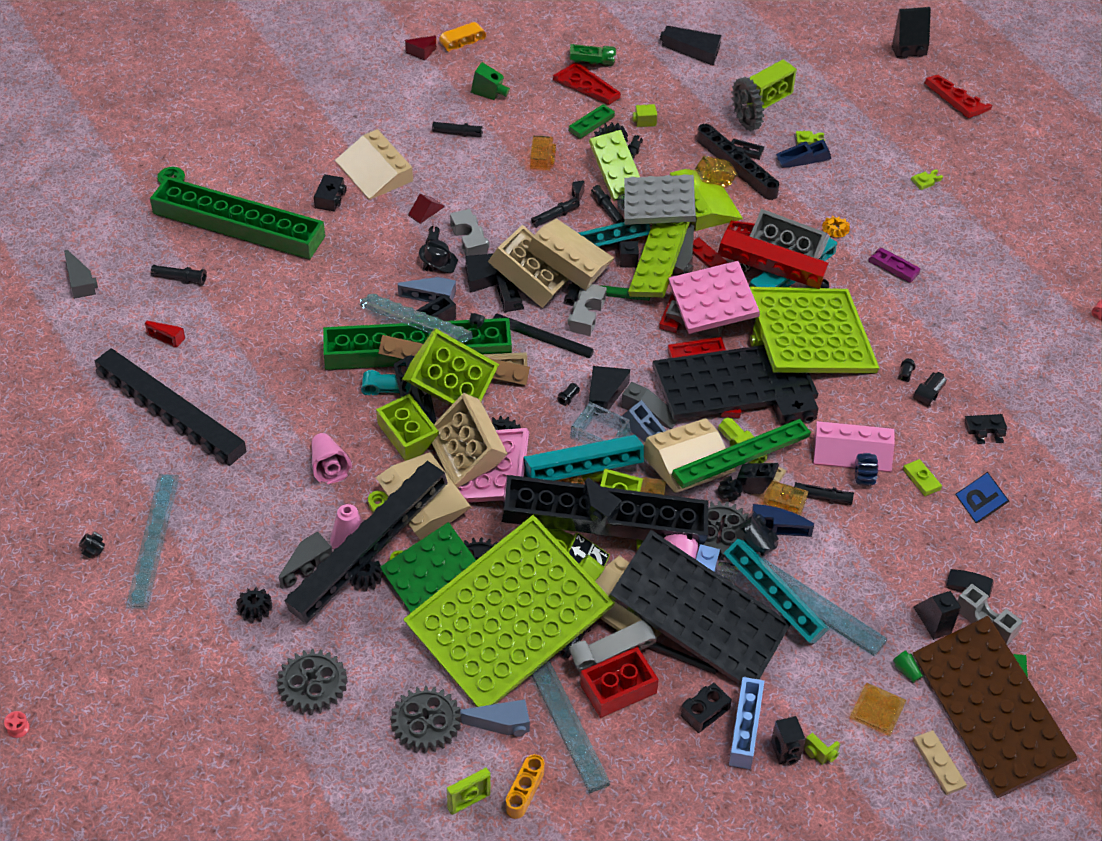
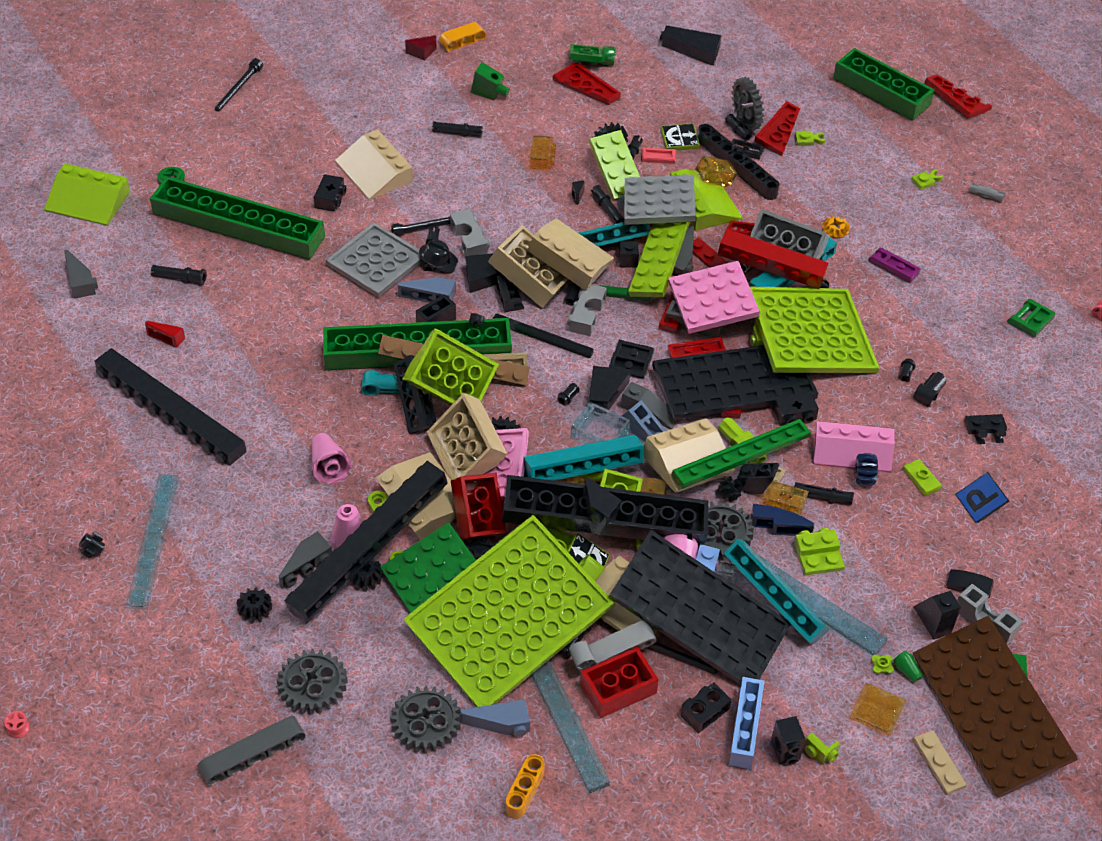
clear light blue plate [360,294,472,343] -> none
lime slope [376,393,439,461] -> none
dark red slope [408,193,445,224] -> none
lime tile [446,767,491,815] -> none
black pin [531,197,580,228] -> none
green plate [568,104,615,139] -> none
lime brick [632,104,657,127] -> none
black slope [739,511,779,557] -> none
lime brick [747,59,797,109] -> none
dark blue slope [776,139,831,168] -> none
black slope [892,7,931,58] -> none
none -> lime slope [44,163,130,226]
none -> dark grey beam [197,716,306,787]
none -> black piece [215,58,263,112]
none -> light grey plate [326,222,423,298]
none -> black piece [391,217,450,237]
none -> red brick [450,473,507,540]
none -> black slope [609,339,655,378]
none -> coral tile [642,148,676,164]
none -> tile [661,123,700,151]
none -> black pin [725,114,752,141]
none -> red wing [754,101,800,156]
none -> lime plate [794,528,845,576]
none -> green brick [833,48,934,120]
none -> lime plate [871,655,894,674]
none -> light grey pin [969,182,1005,203]
none -> green plate [1007,299,1056,337]

